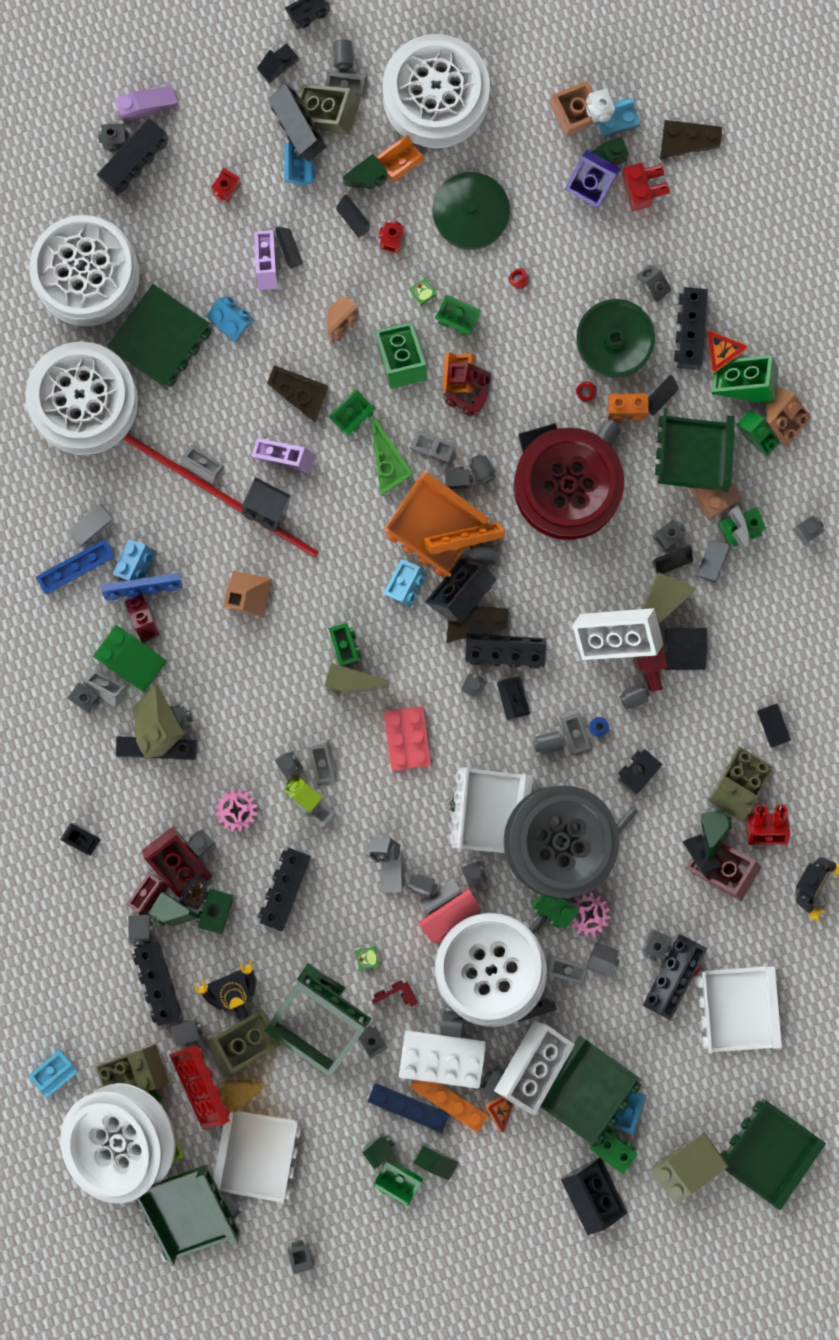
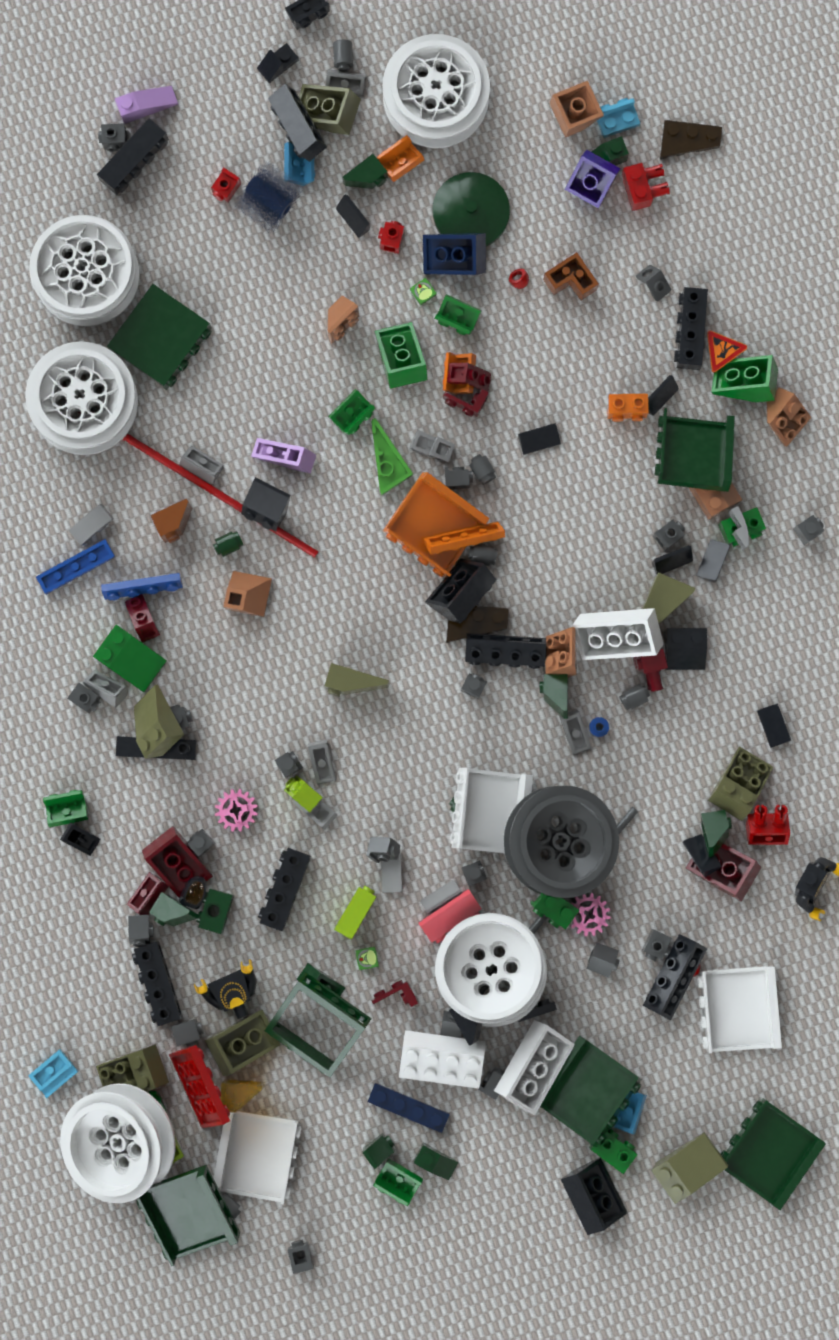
dark azure bracket [112,539,156,581] -> none
dark azure bracket [206,296,255,342] -> none
lavender slope [254,230,278,290] -> none
dark brown wing [267,365,329,423] -> none
black slope [275,227,303,269] -> none
green brick [328,623,362,667] -> none
dark grey brick [358,1025,388,1059] -> none
medium azure bracket [383,559,427,608] -> none
coral plate [384,706,431,771] -> none
dark grey brick [407,874,438,898] -> none
orange plate [410,1080,489,1133] -> none
piece [486,1096,513,1133] -> none
black slope [497,676,530,720] -> none
dark red wheel [514,428,624,540] -> none
dark grey brick [533,731,564,755] -> none
light grey slope [546,954,588,986] -> none
dark green dish [576,299,655,378] -> none
red piece [576,381,597,402] -> none
white brick [586,88,615,123] -> none
dark grey brick [596,419,621,447] -> none
black brick [617,749,663,795] -> none
green slope [736,410,780,457] -> none
none -> green bracket [43,790,88,828]
none -> dark orange slope [150,498,192,543]
none -> dark green brick [213,531,243,557]
none -> dark blue piece [235,160,303,233]
none -> lime slope [334,885,377,940]
none -> dark blue slope [423,233,486,275]
none -> black slope [449,1008,483,1046]
none -> slope [540,674,568,719]
none -> dark orange brick [543,252,599,301]
none -> nougat slope [545,627,577,677]

